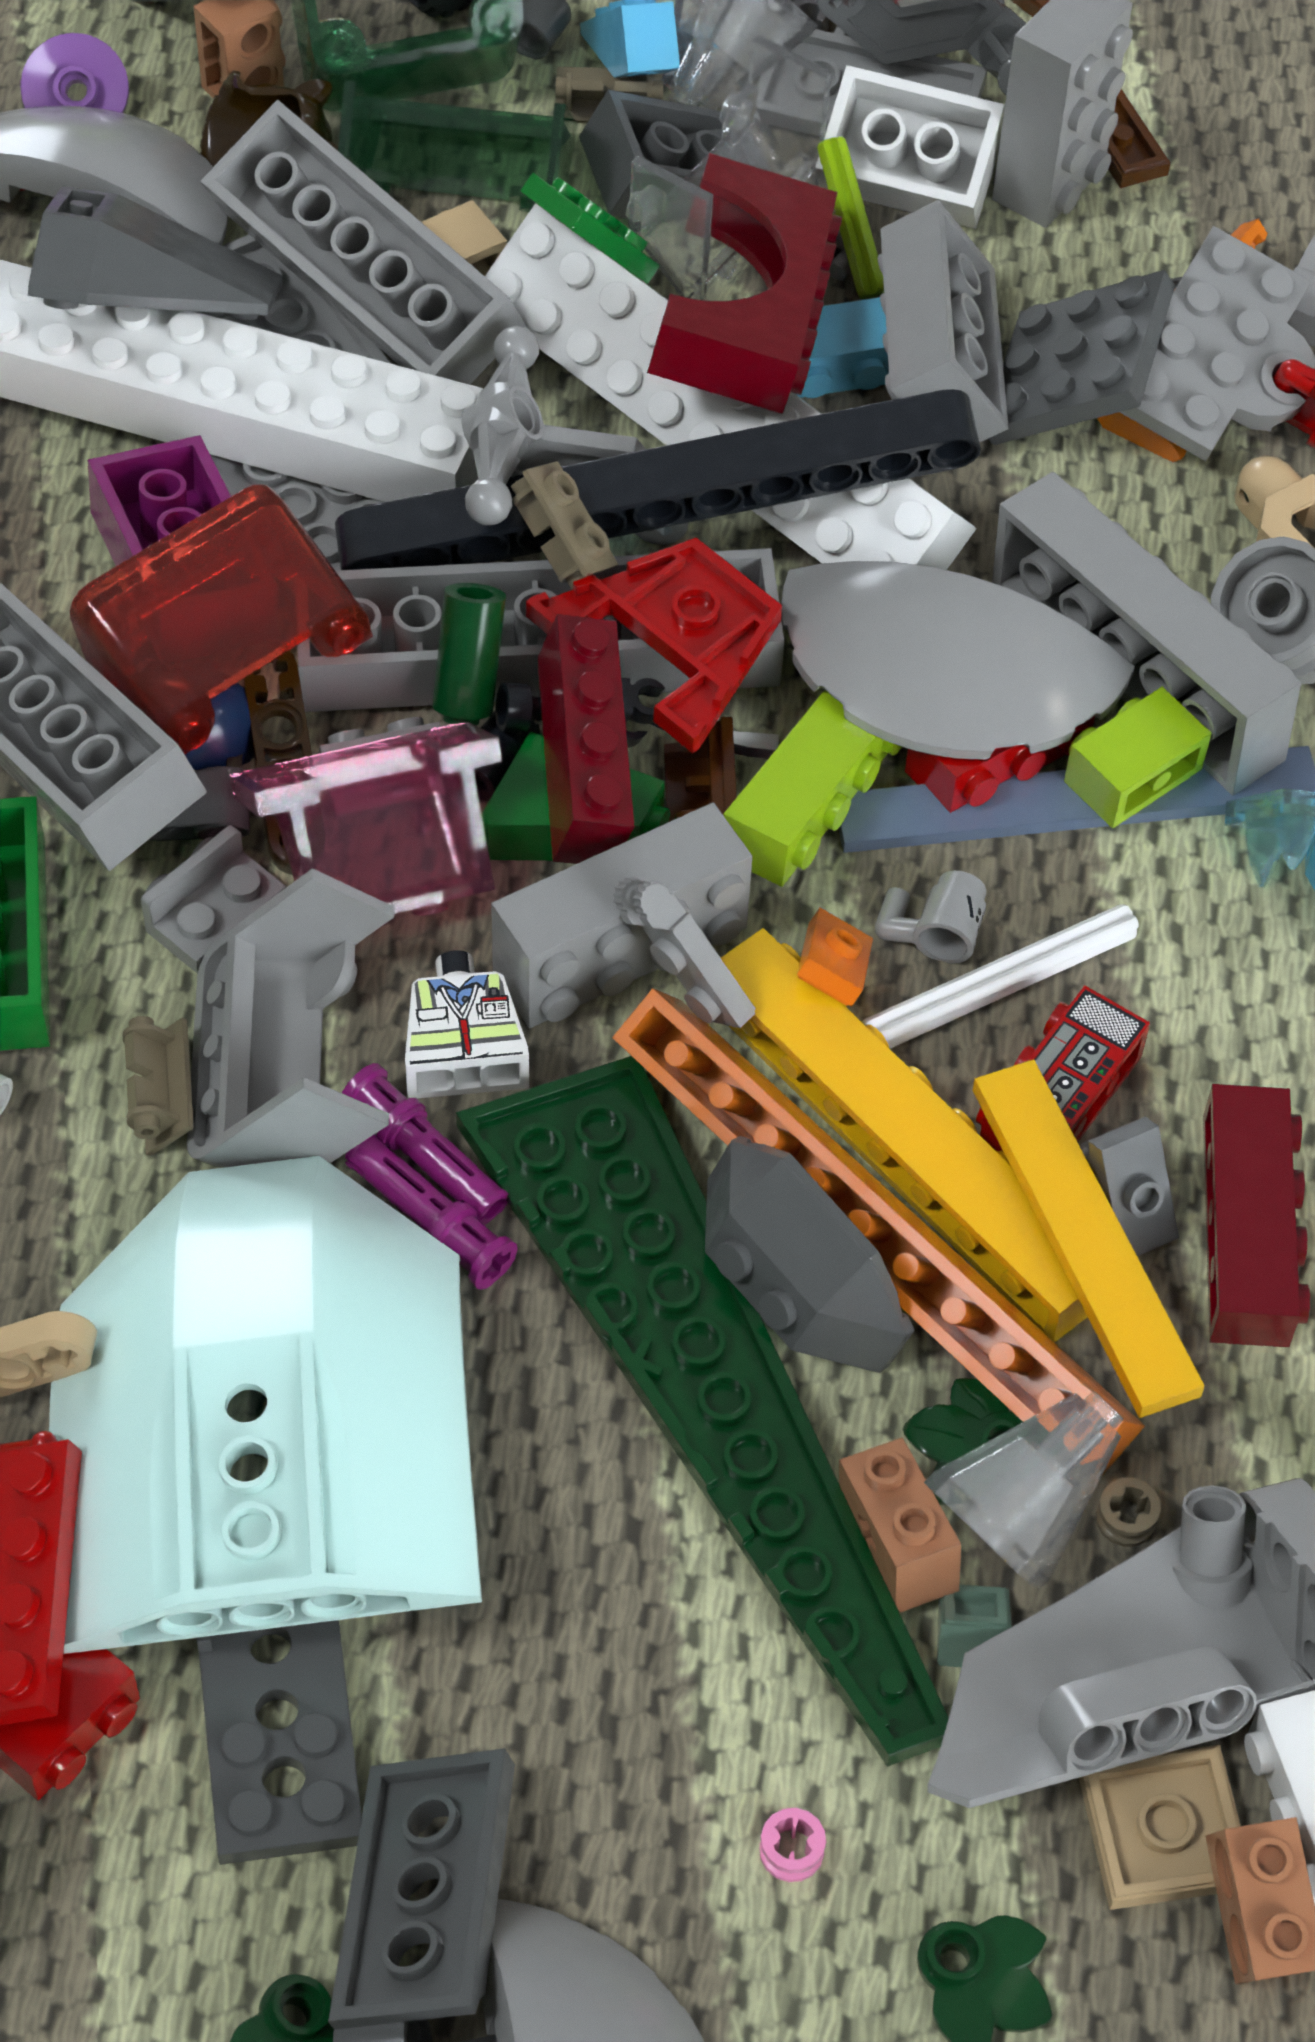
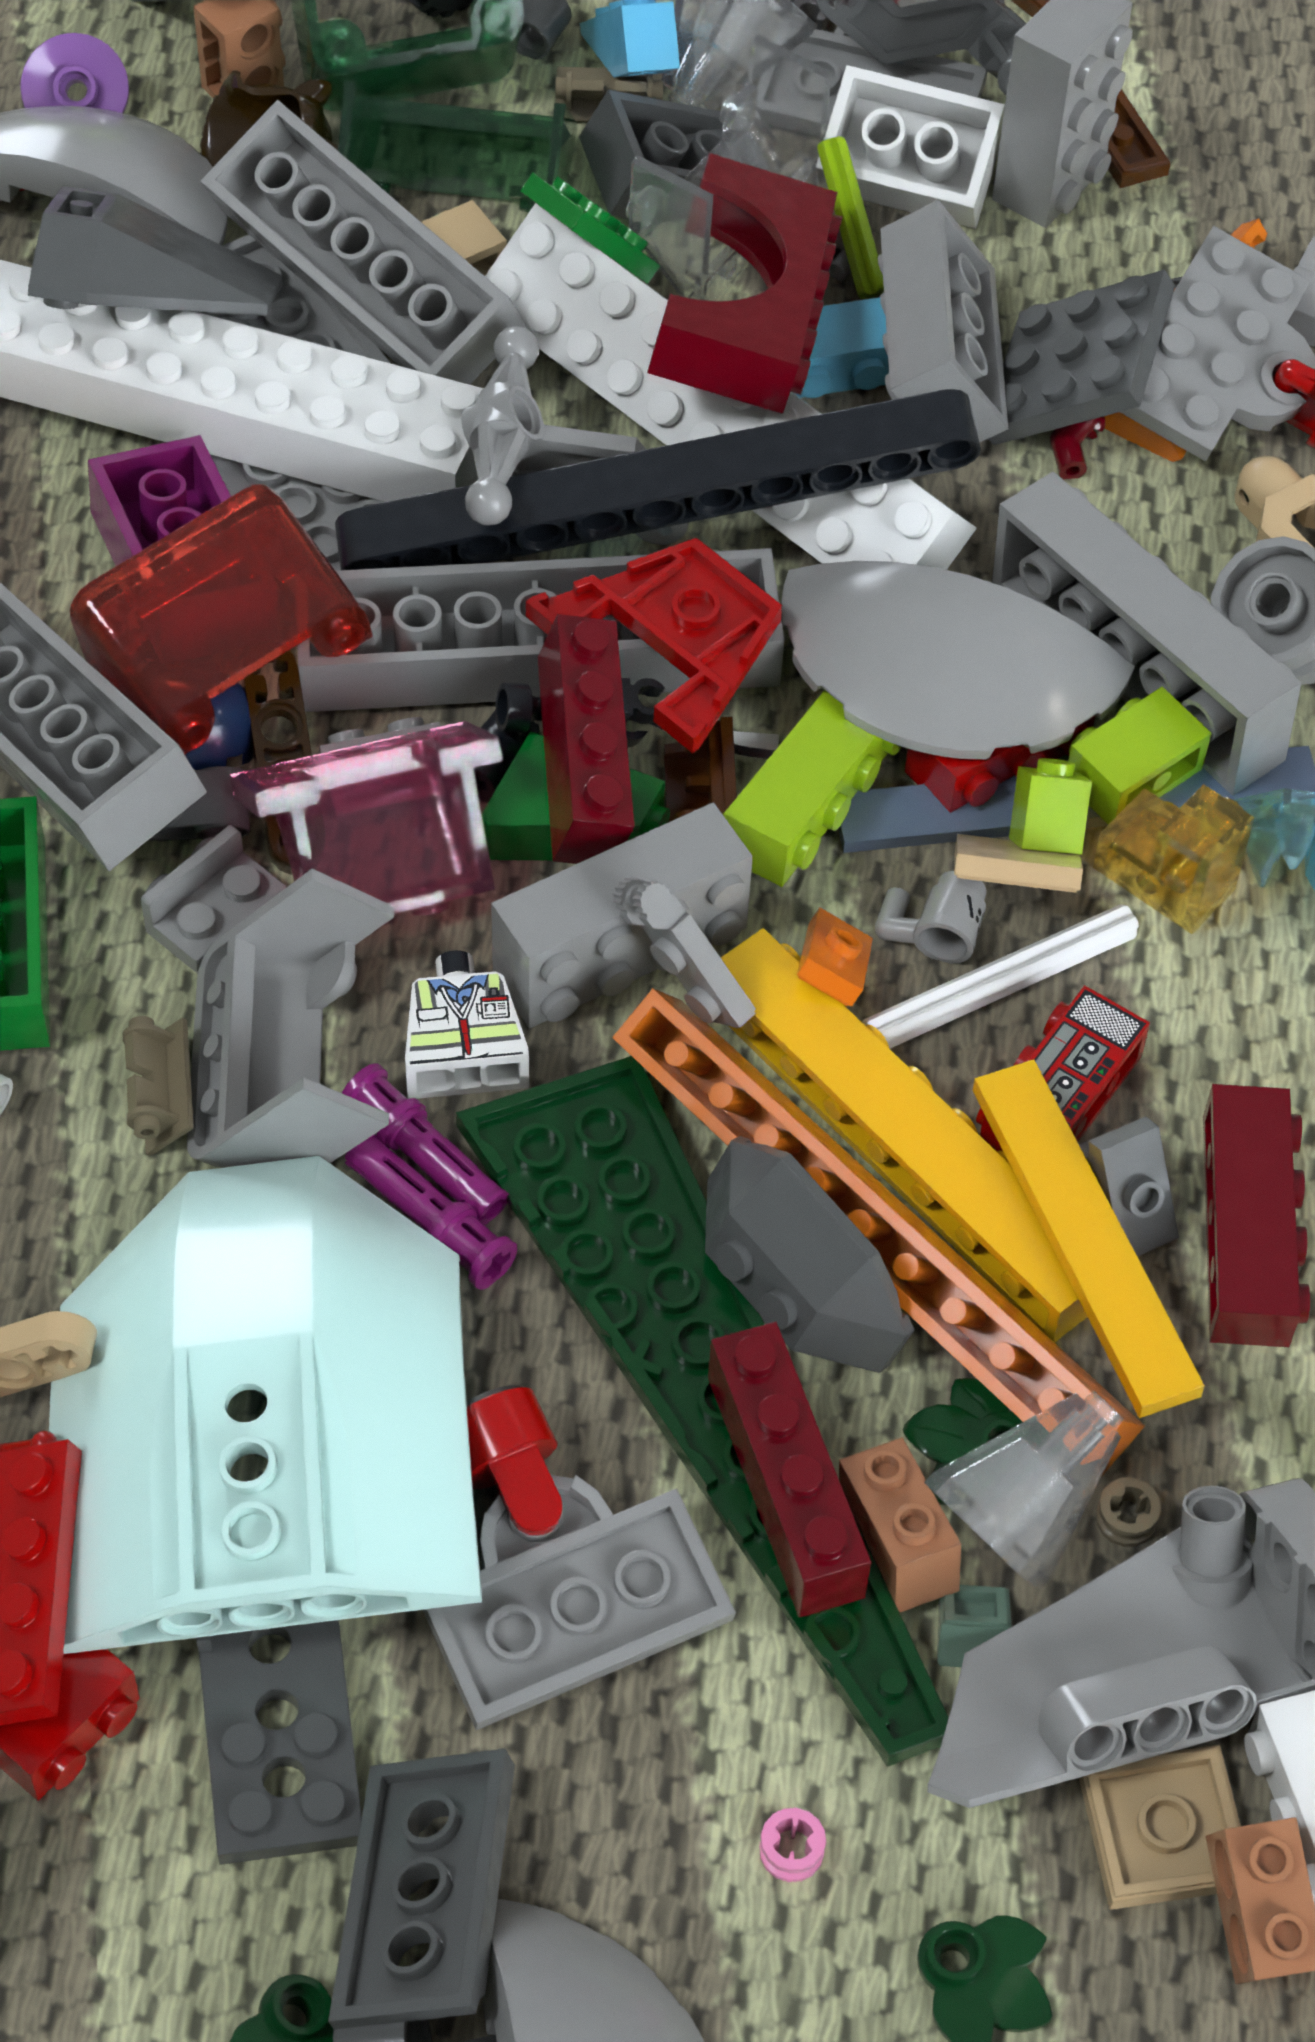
dark green brick [432,583,506,727] -> none
dark tan hinge [511,461,618,590] -> none
none -> light grey plate [423,1385,736,1731]
none -> dark red brick [708,1321,871,1618]
none -> tan tile [954,834,1083,893]
none -> lime brick [1009,758,1092,855]
none -> dark red arm [1050,416,1106,480]
none -> clear yellow brick [1093,784,1255,934]

